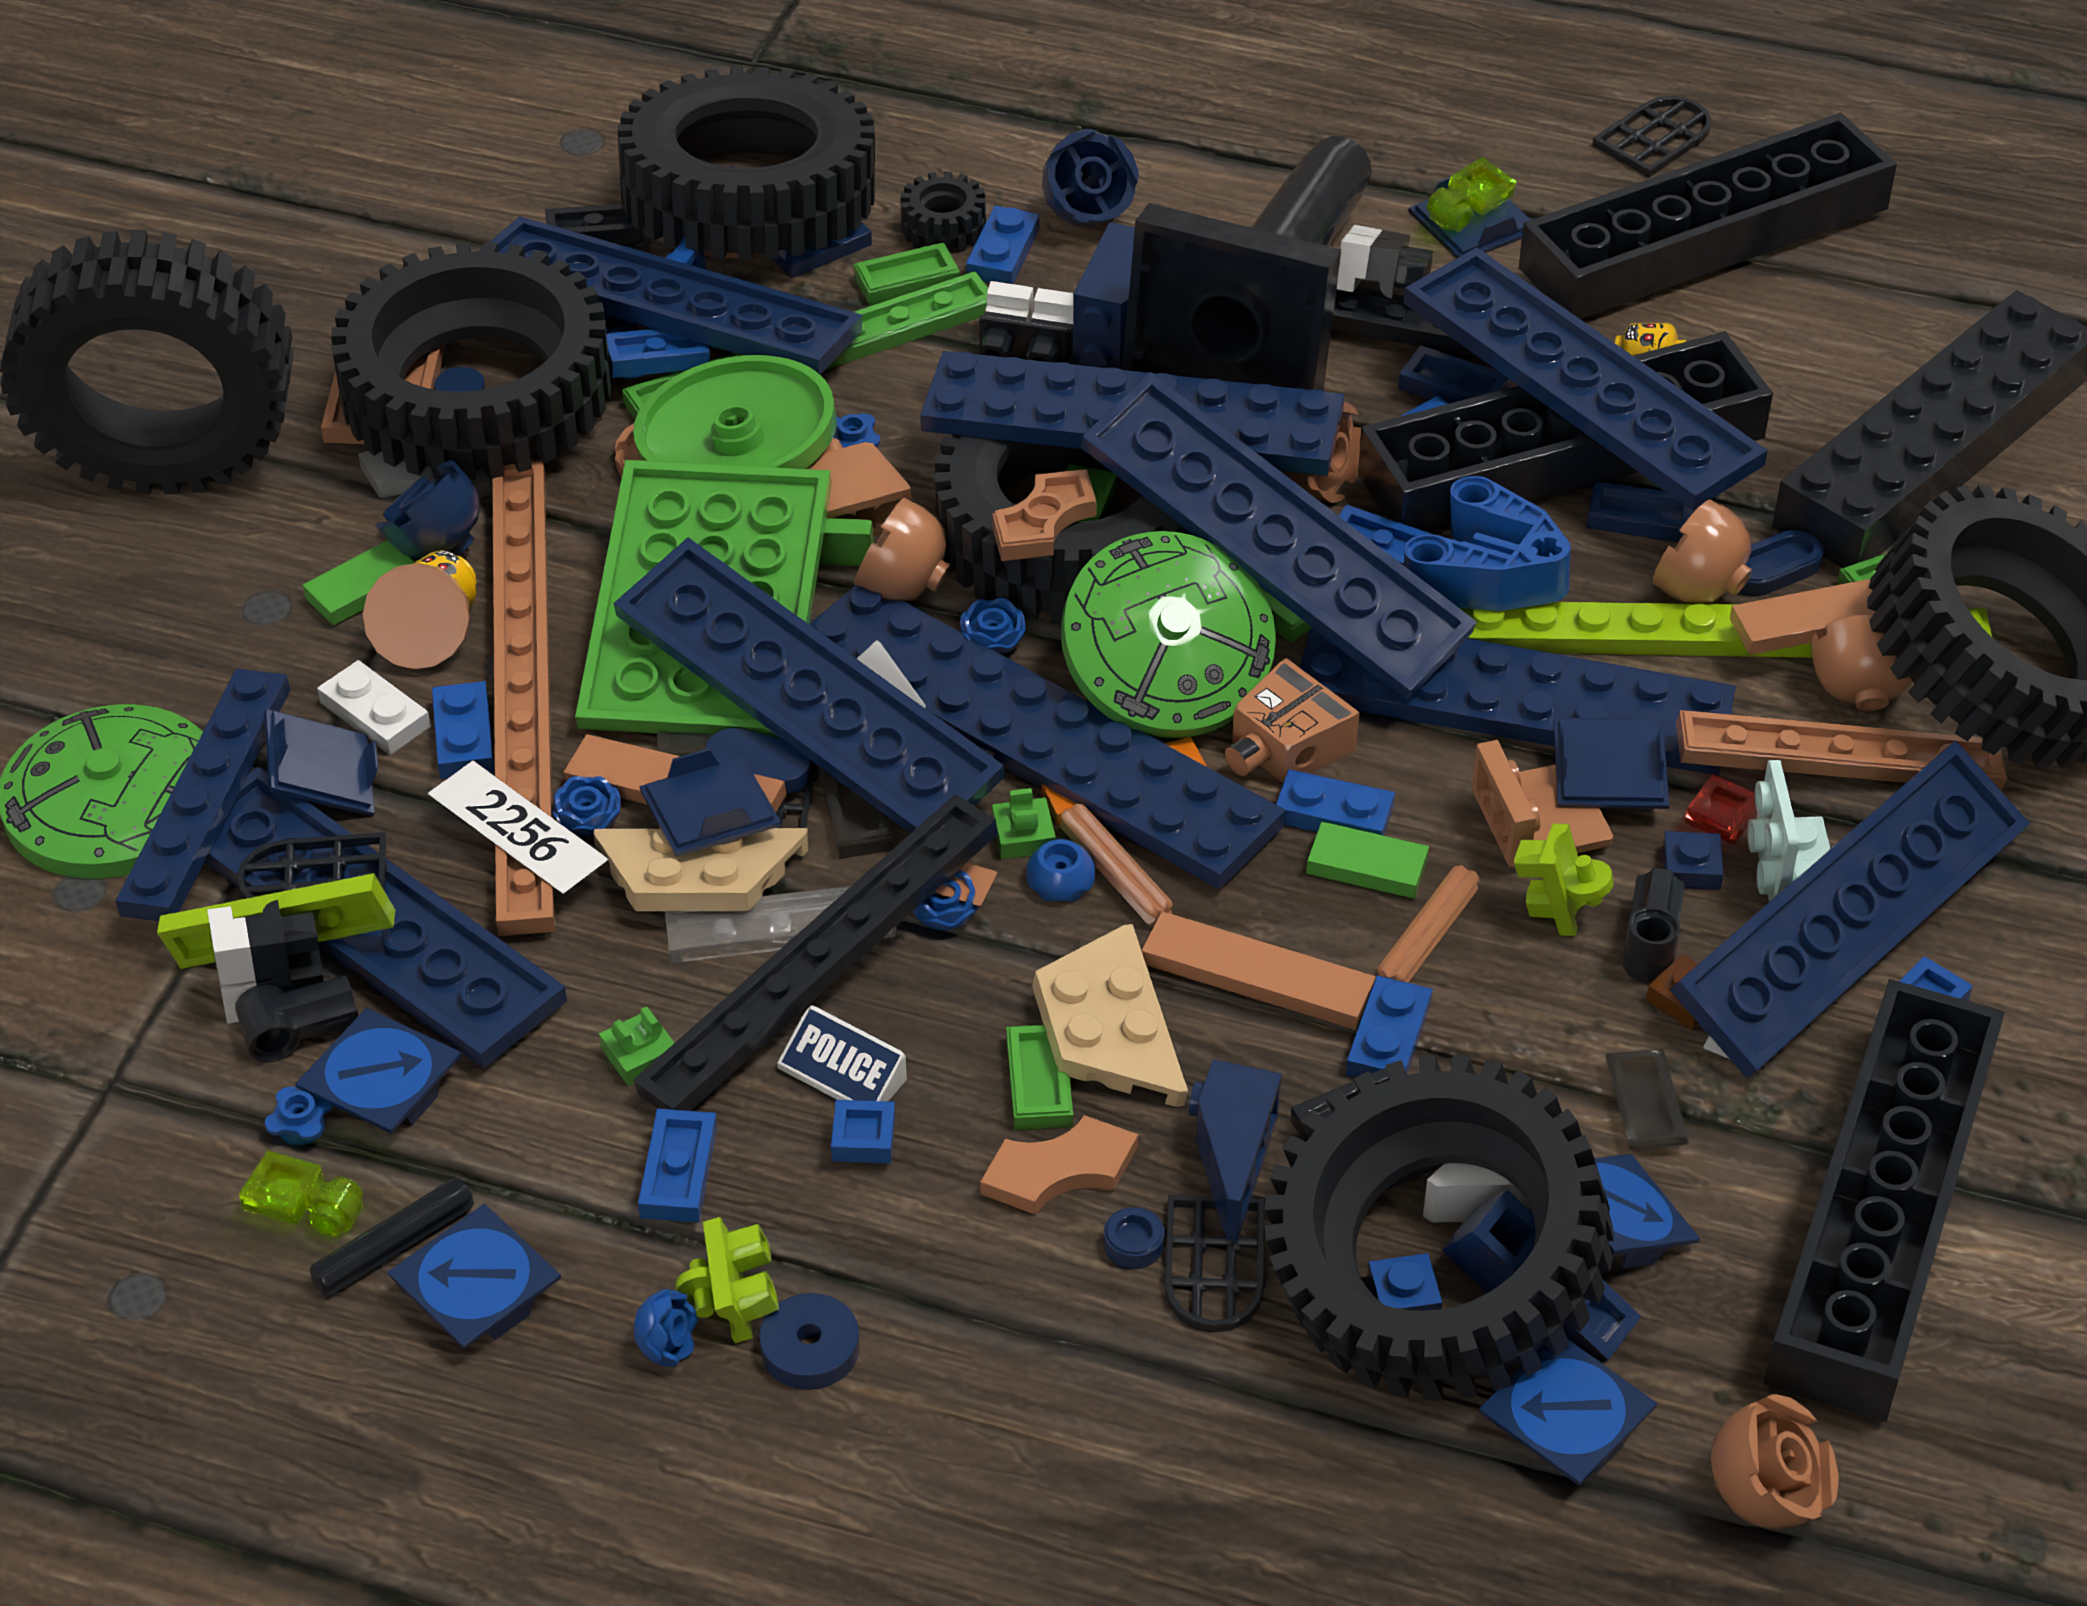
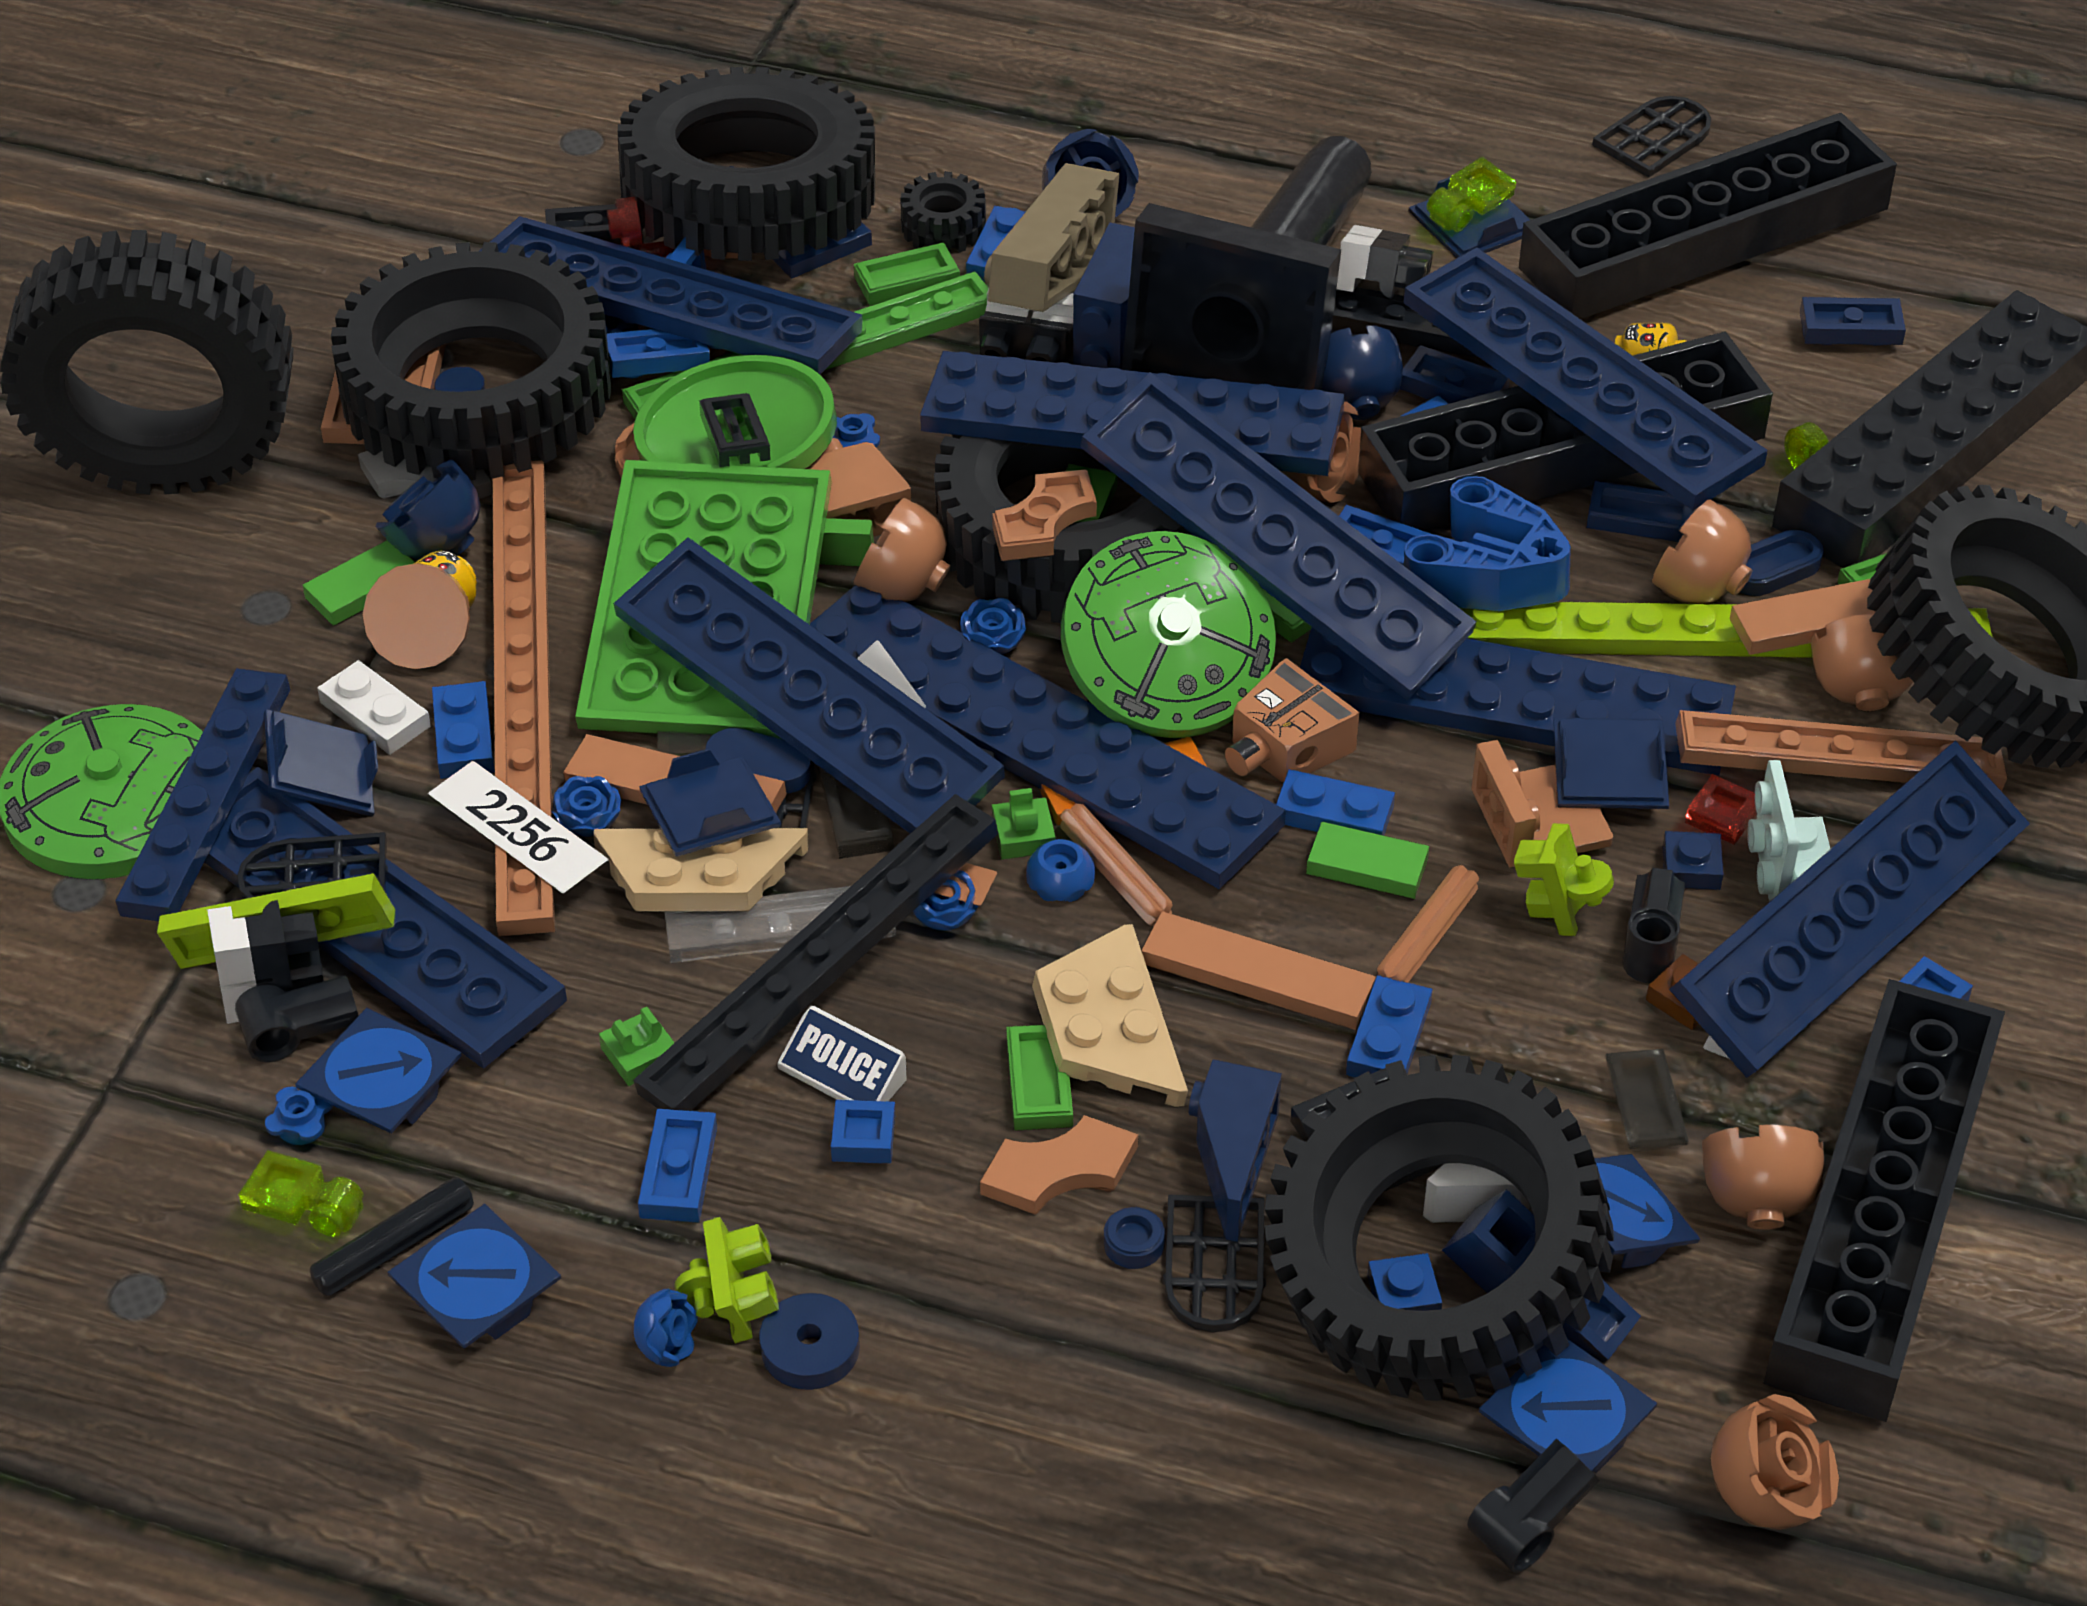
none -> clear red plate [607,197,675,258]
none -> black tile [699,393,771,467]
none -> dark tan wedge [984,163,1119,312]
none -> dark blue cylinder [1322,326,1403,420]
none -> black piece [1467,1438,1600,1573]
none -> nougat cylinder [1702,1125,1824,1230]
none -> clear neon green tile [1784,422,1829,469]
none -> dark blue plate [1800,297,1906,346]

